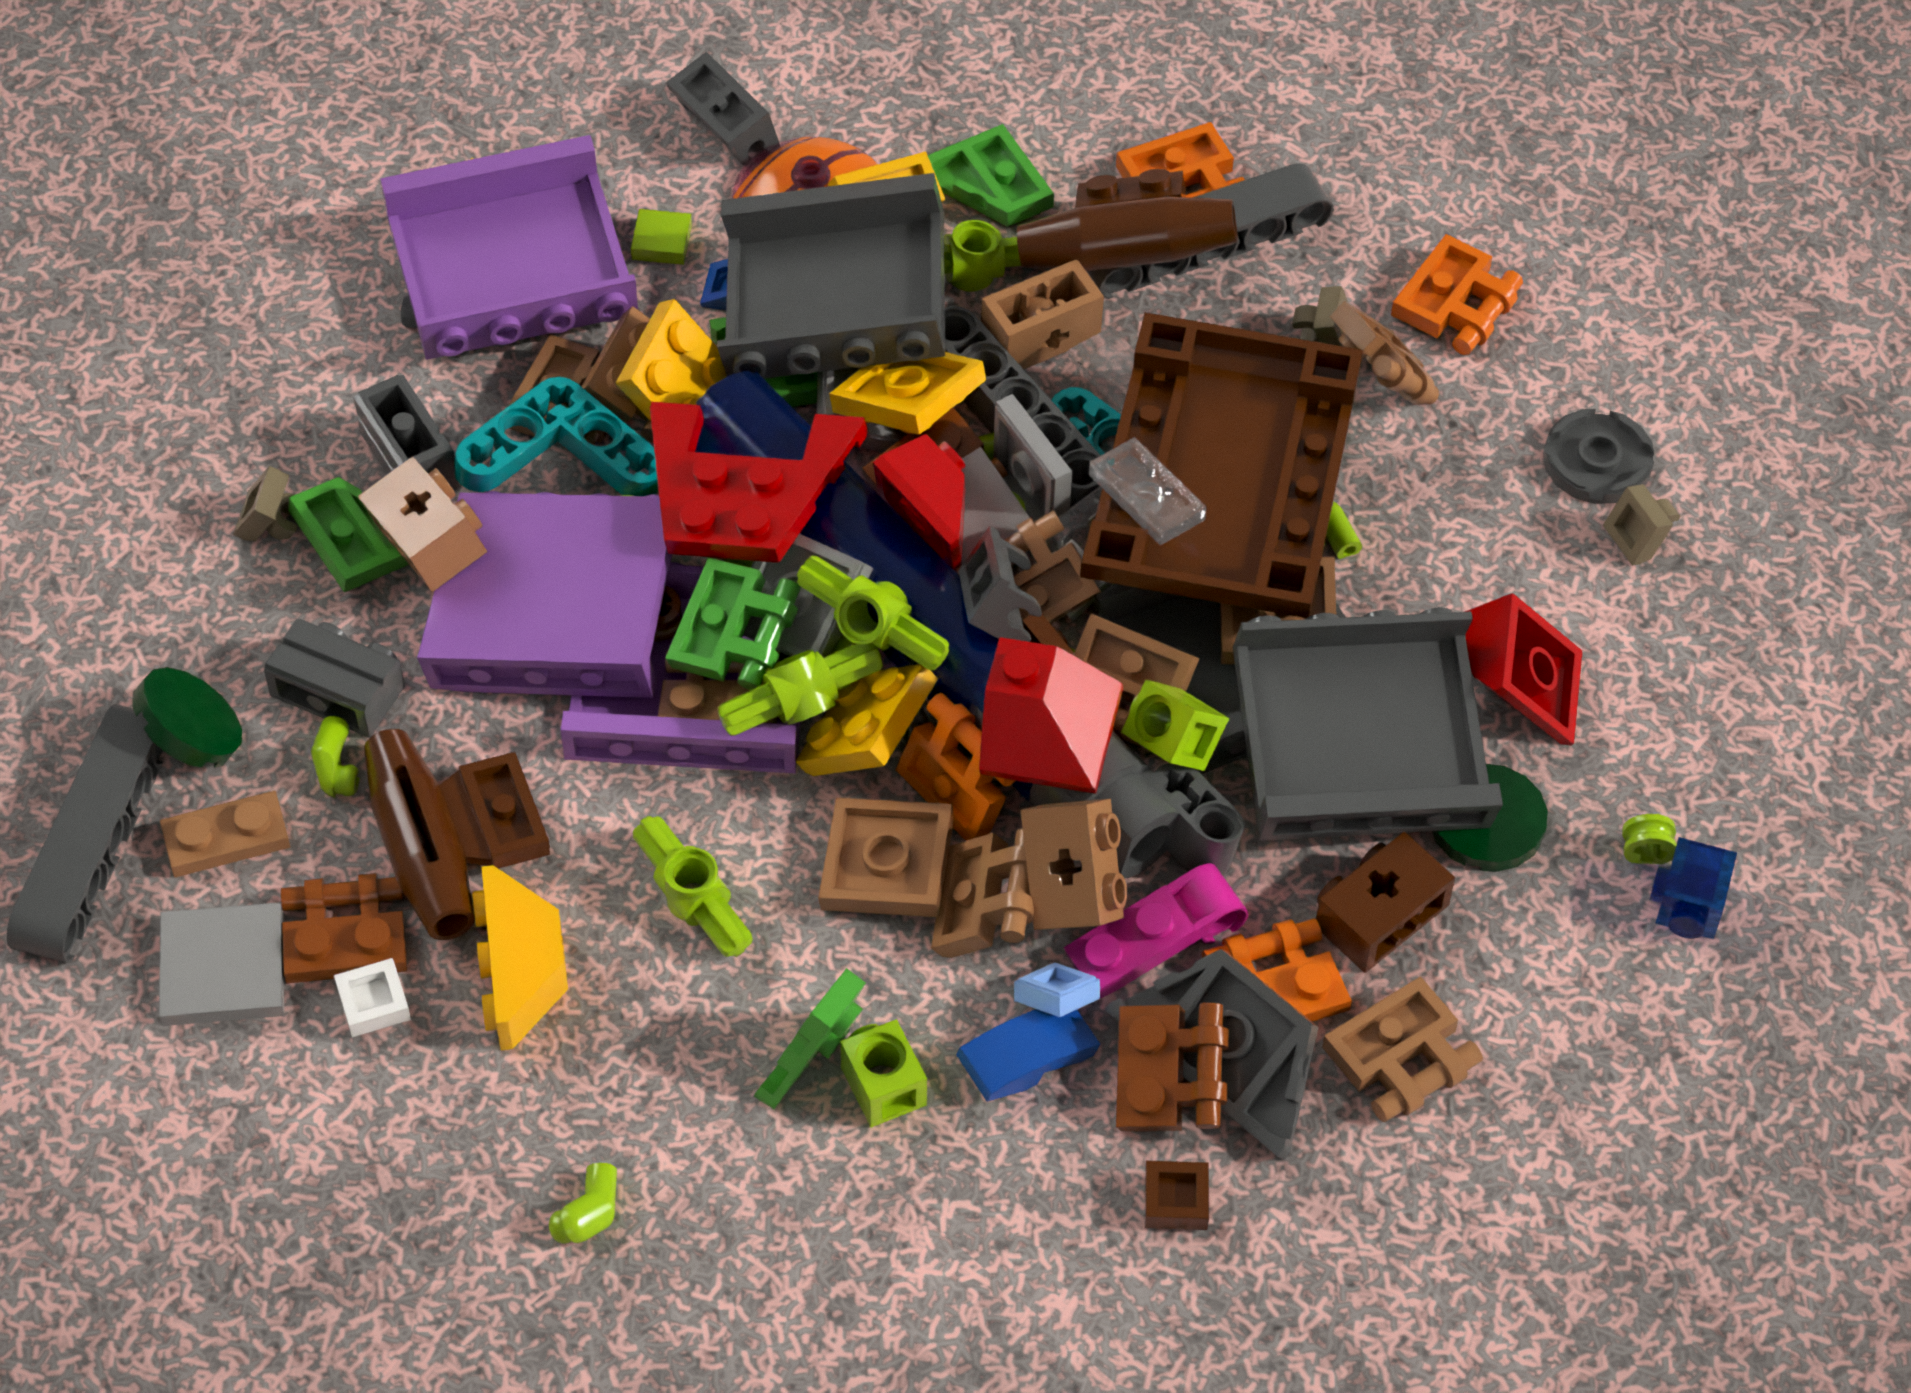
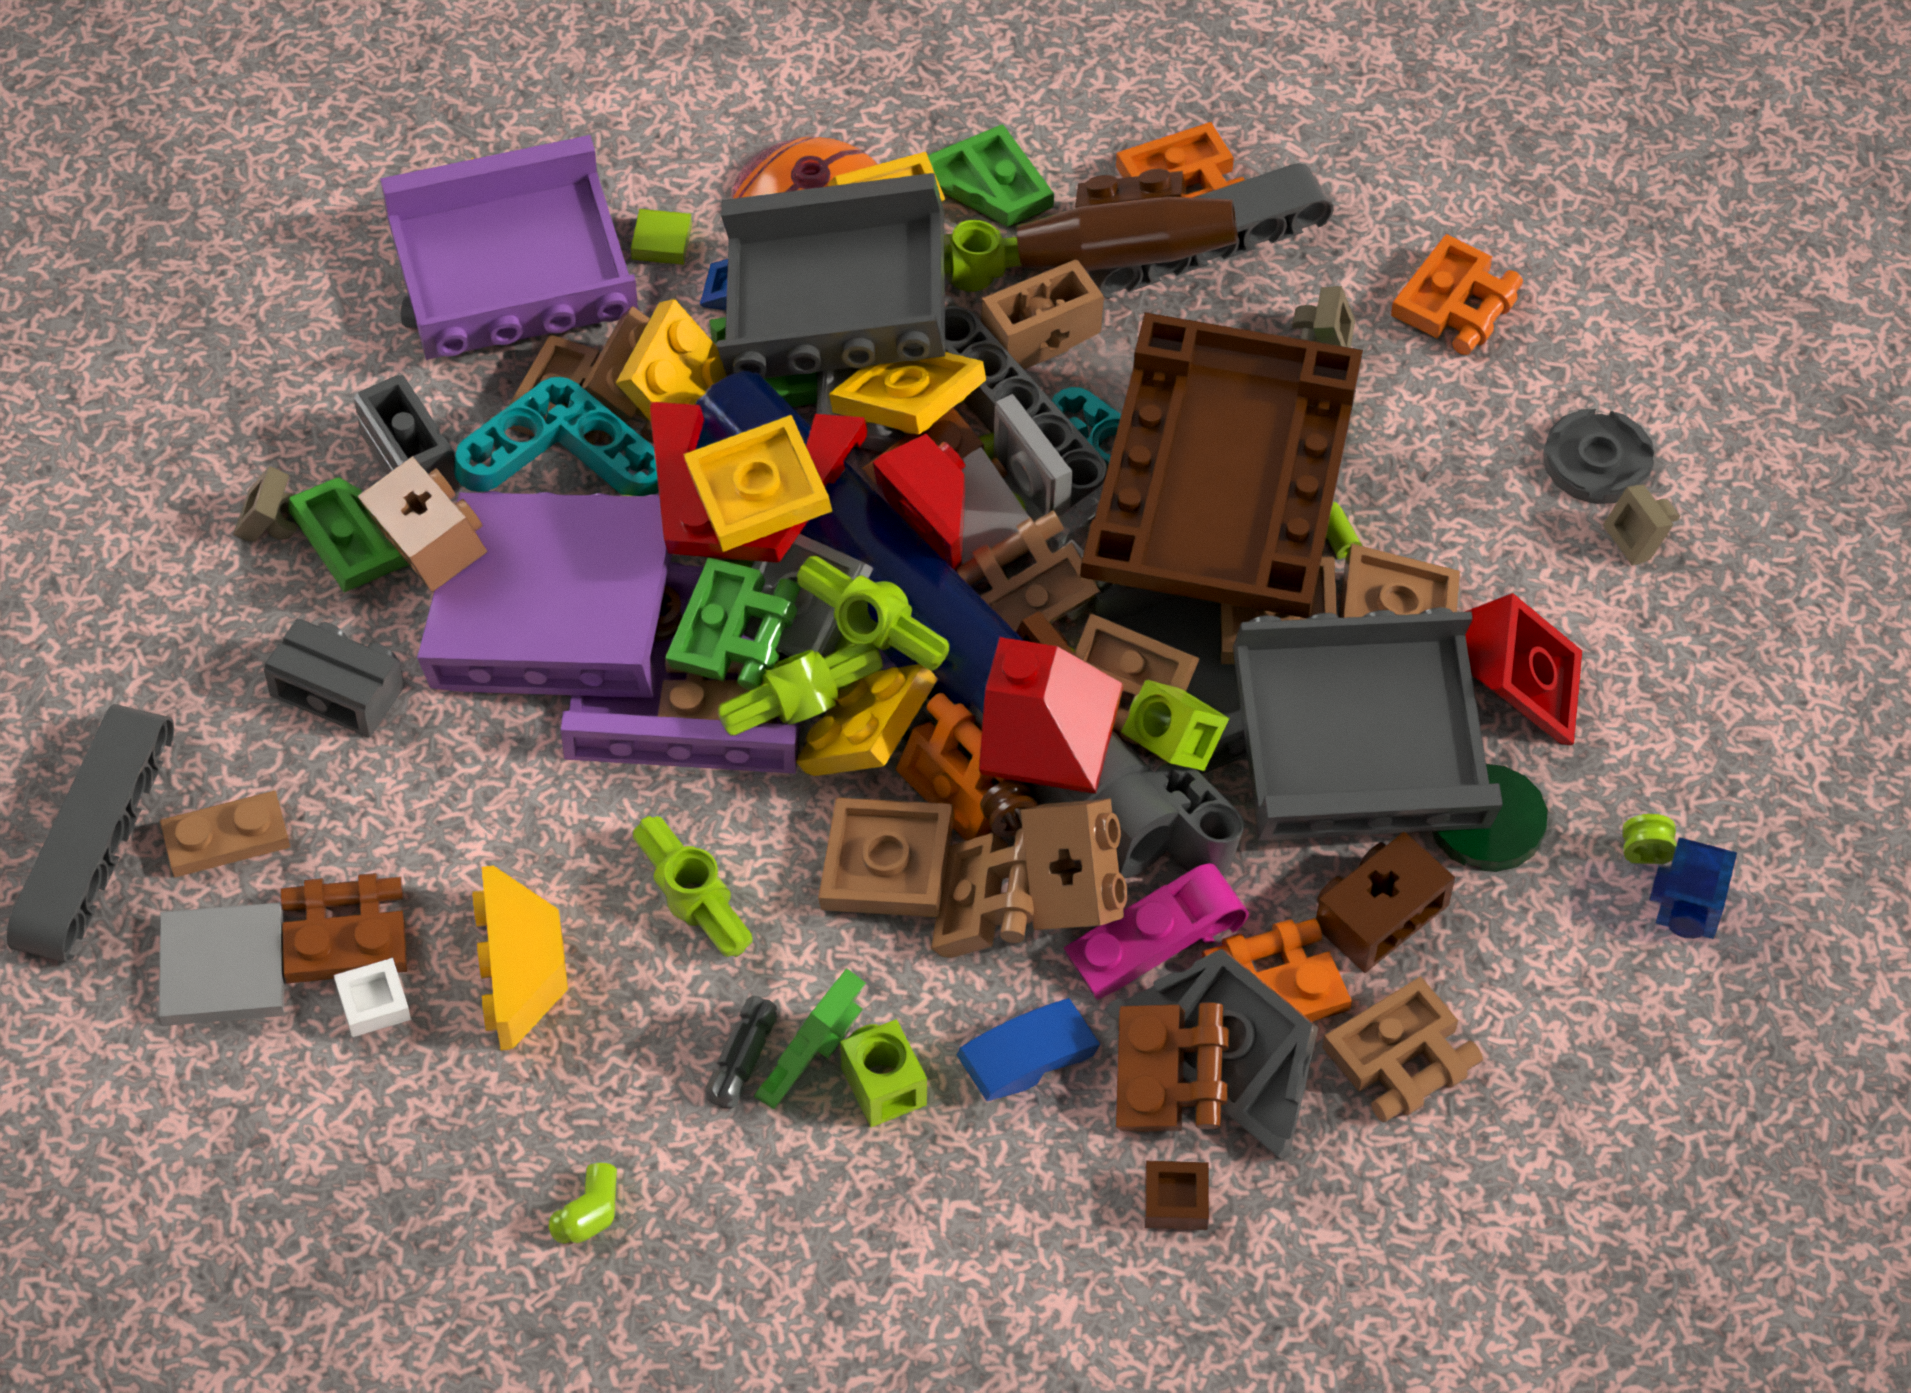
dark green tile [132,667,242,768] -> none
lime arm [311,716,360,798] -> none
reddish brown plate [364,729,550,940] -> none
dark grey hinge [666,52,780,165] -> none
dark grey hinge [958,526,1042,642] -> none
light blue tile [1014,962,1100,1017] -> none
clear plate [1089,437,1207,546] -> none
medium nougat plate [1330,301,1439,405] -> none
none -> yellow plate [683,415,832,552]
none -> dark grey axle [706,996,777,1109]
none -> reddish brown bush [980,780,1039,837]
none -> medium nougat plate [1339,544,1460,618]

